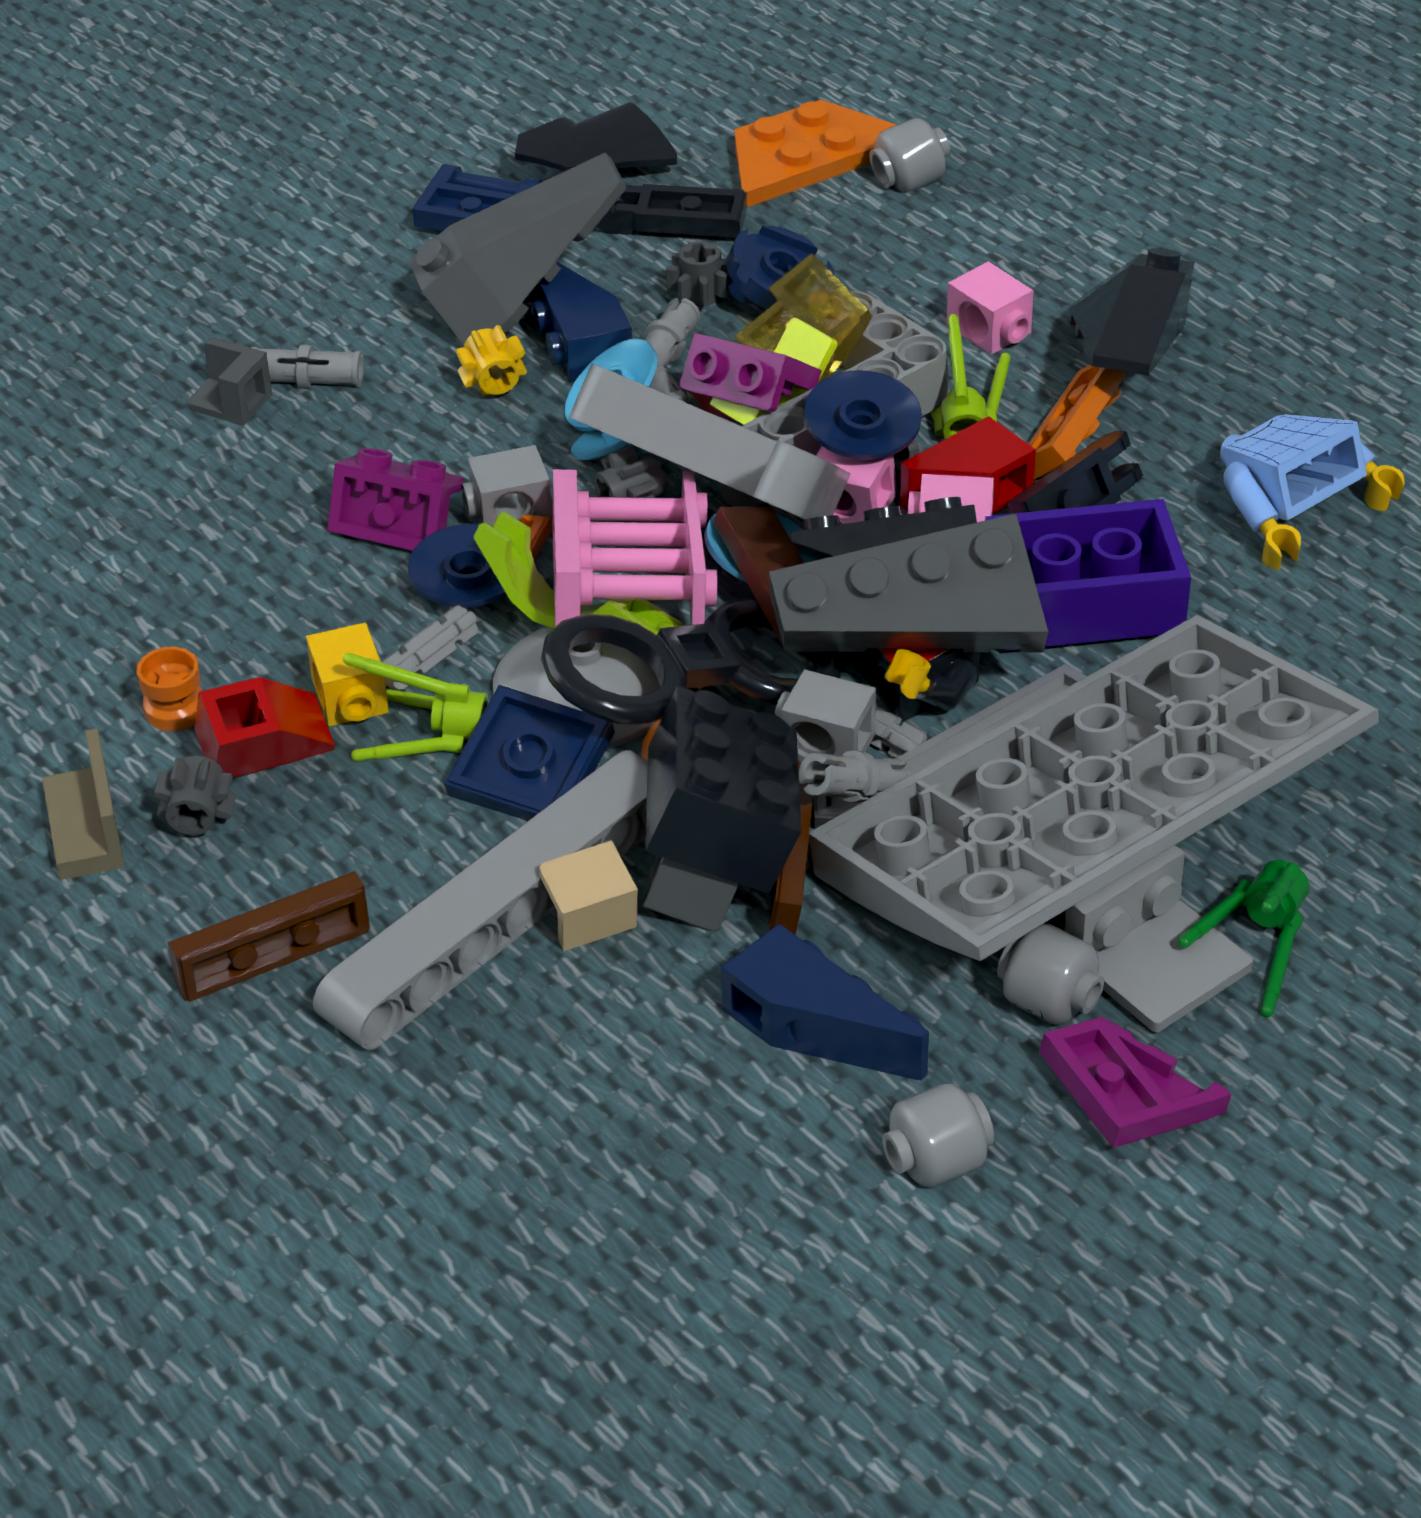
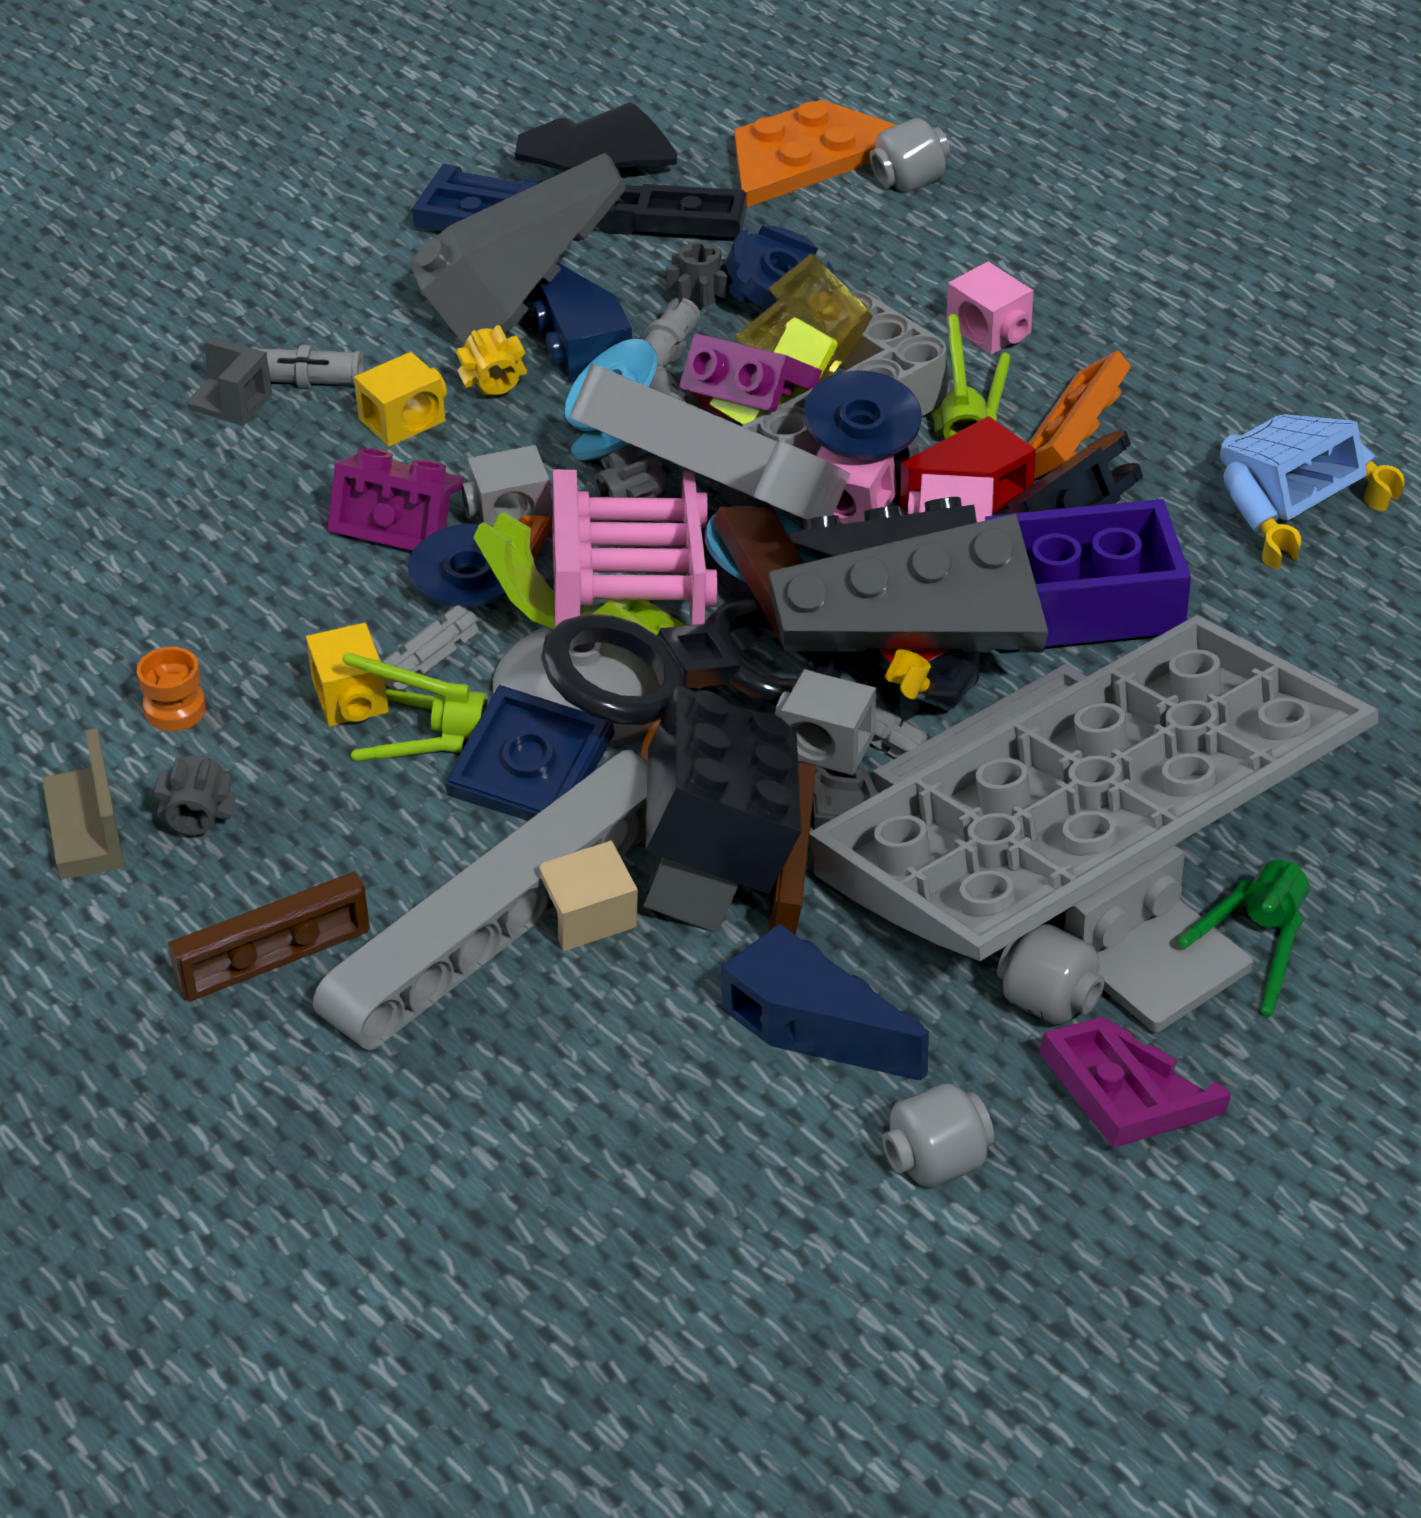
red slope [194,677,335,778] -> none
light grey pin [799,751,911,803] -> none
black wedge [1068,248,1195,376] -> none
none -> yellow brick [354,352,447,447]

